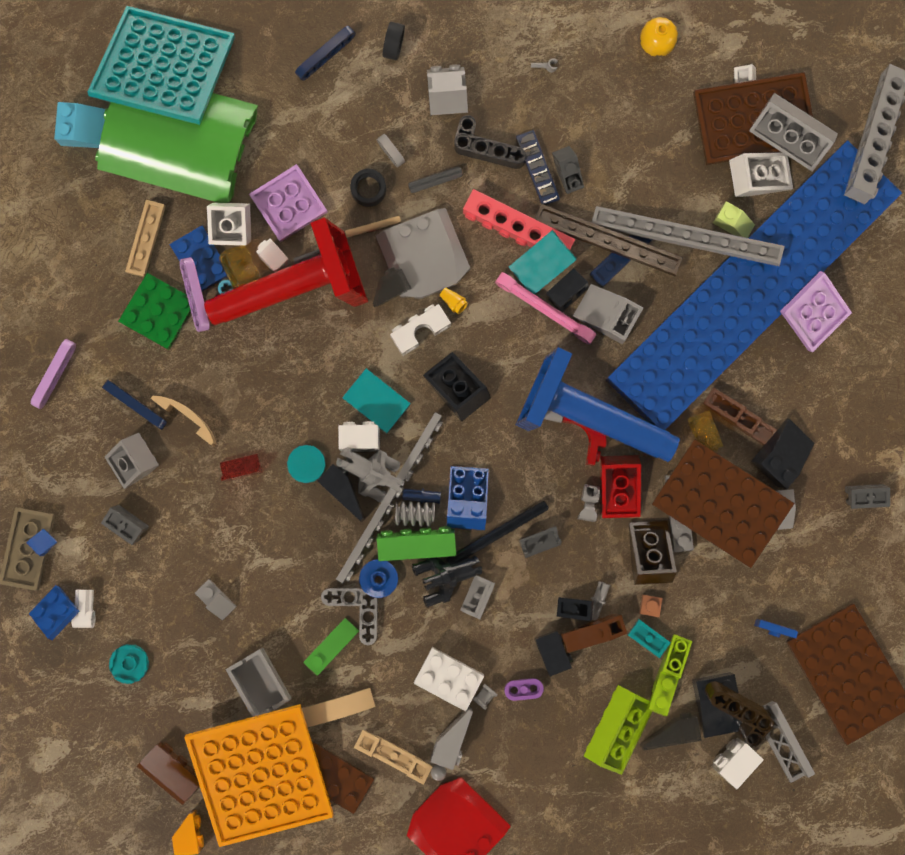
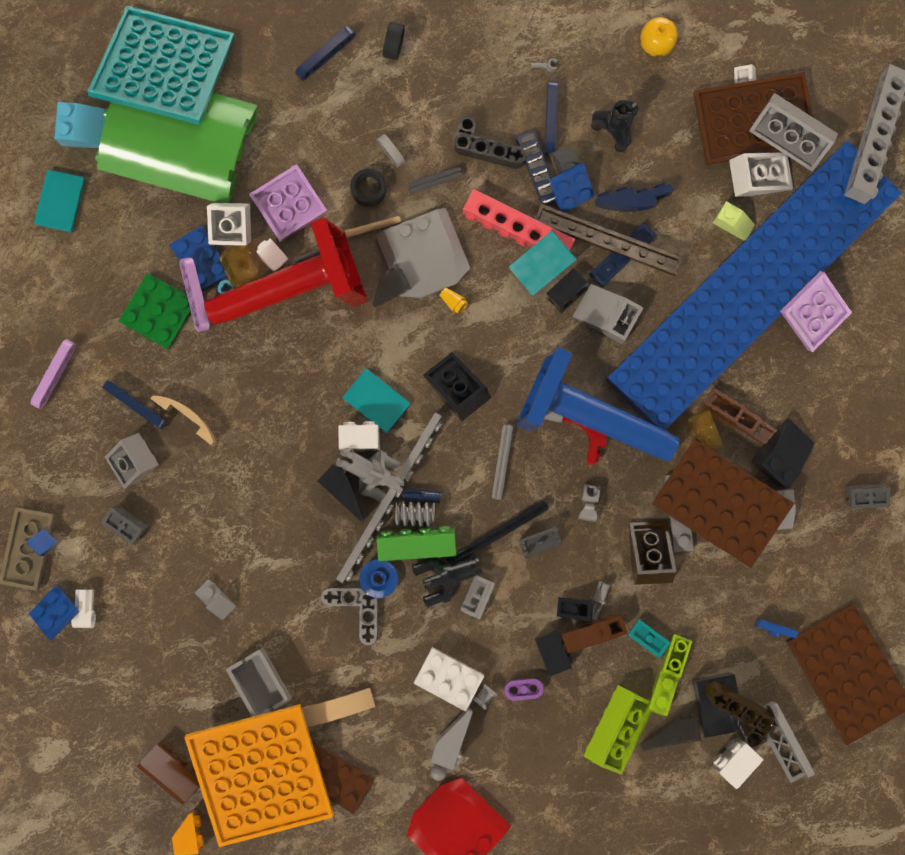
teal tile [109,644,149,684] -> none
tan plate [125,200,166,277] -> none
clear red panel [220,454,262,482] -> none
teal tile [287,445,326,483] -> none
bright green slope [303,618,359,676] -> none
tan slope [354,730,433,785] -> none
white arch [390,304,451,356] -> none
light grey piece [427,64,468,115] -> none
blue slope [447,466,489,530] -> none
bright pink piece [495,272,596,345] -> none
light grey plate [592,206,785,267] -> none
red slope [600,455,641,518] -> none
nougat plate [639,594,663,617] -> none
none -> teal tile [34,170,86,233]
none -> light grey axle [492,424,513,500]
none -> dark blue beam [545,81,558,153]
none -> blue plate [549,163,595,212]
none -> black wheel [591,100,639,153]
none -> dark blue slope [594,183,673,212]

